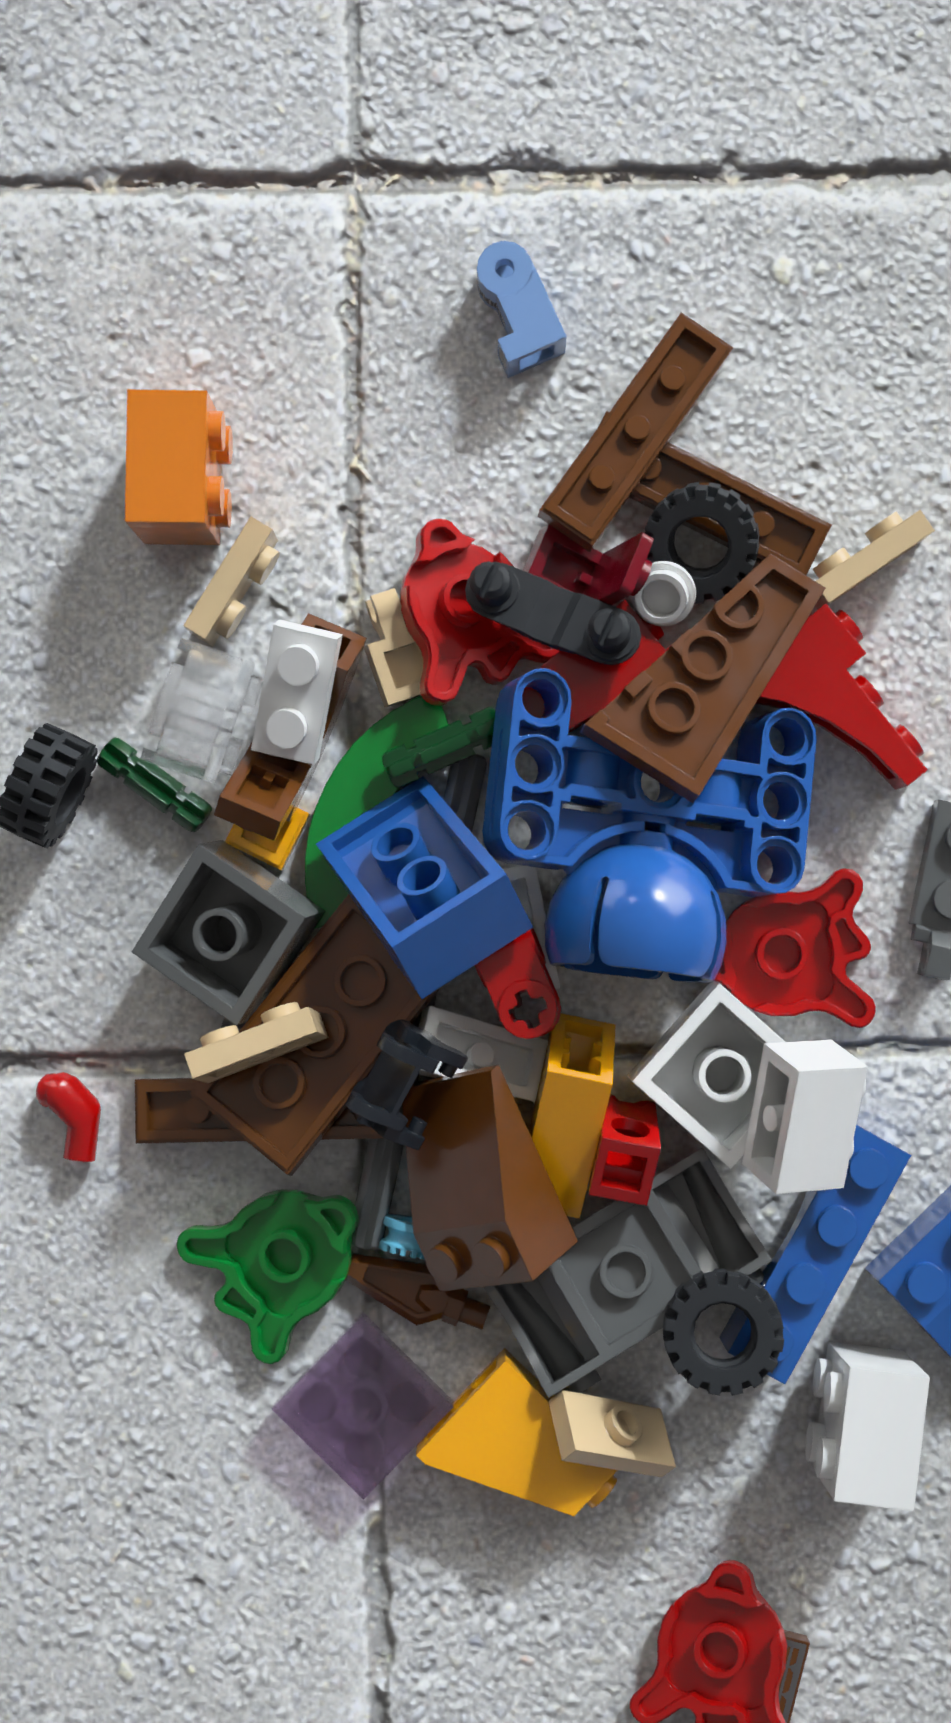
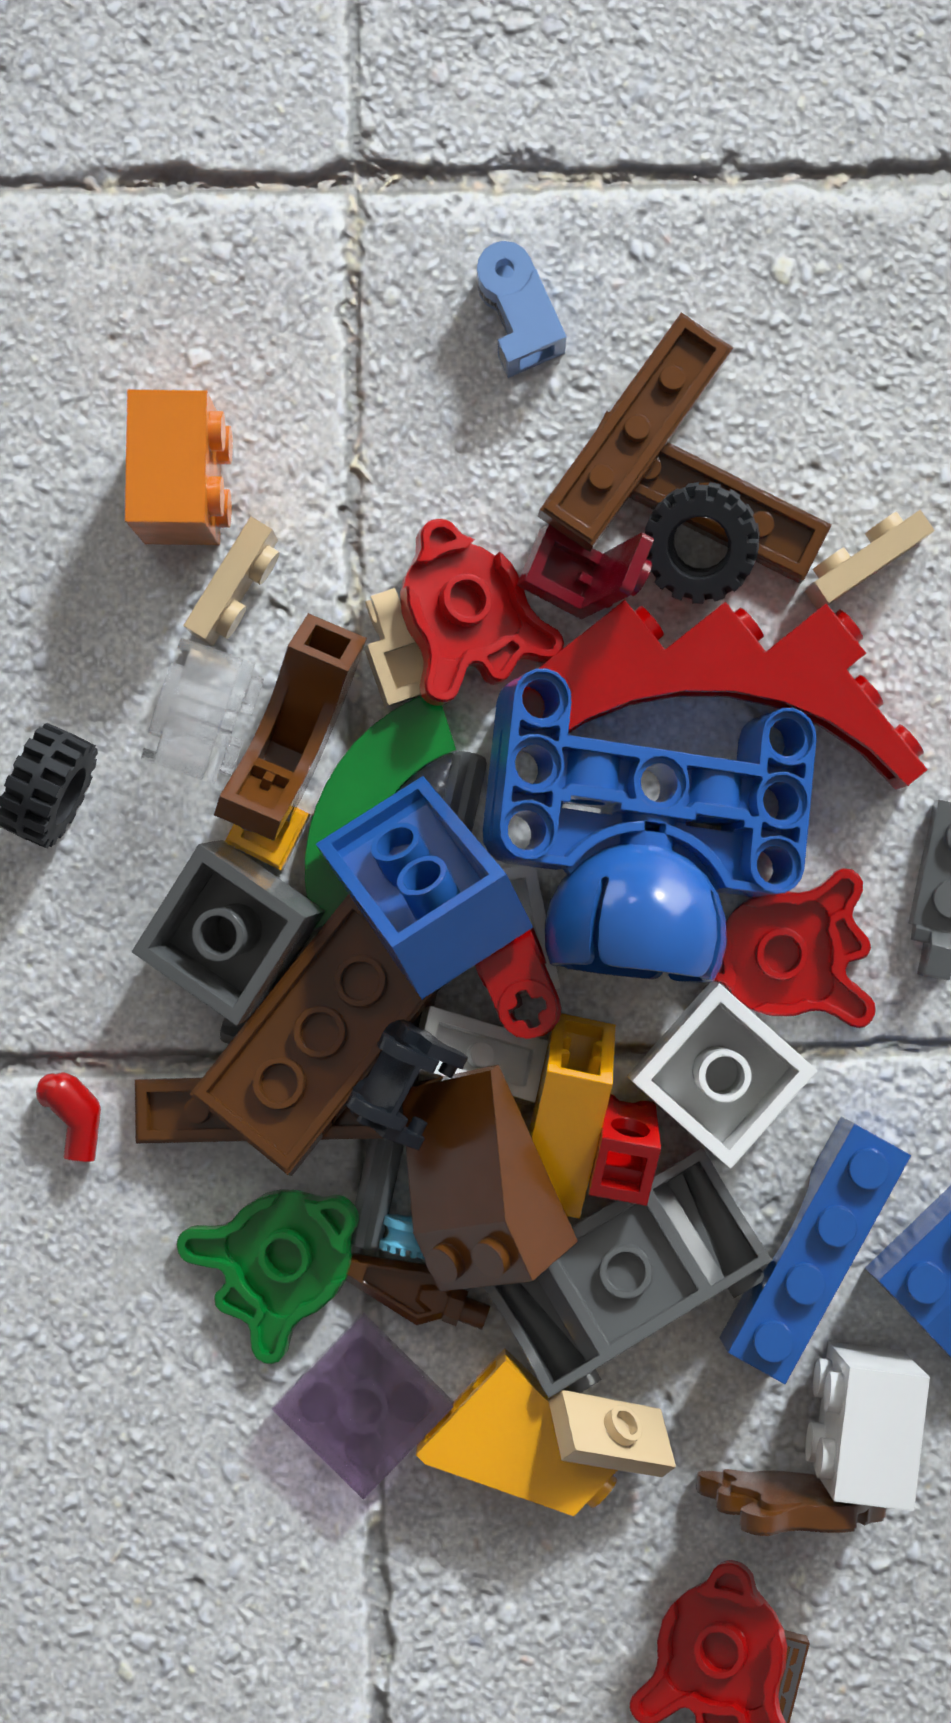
dark green axle [97,737,212,832] -> none
tan plate [184,1002,329,1083] -> none
white plate [251,620,343,765] -> none
dark green axle [382,707,495,787] -> none
black piece [465,561,641,665] -> none
reddish brown wing [580,554,826,803] -> none
white plate [631,561,696,627] -> none
black tyre [663,1269,784,1396] -> none
white brick [742,1040,868,1194] -> none
none -> reddish brown tile [696,1469,887,1536]

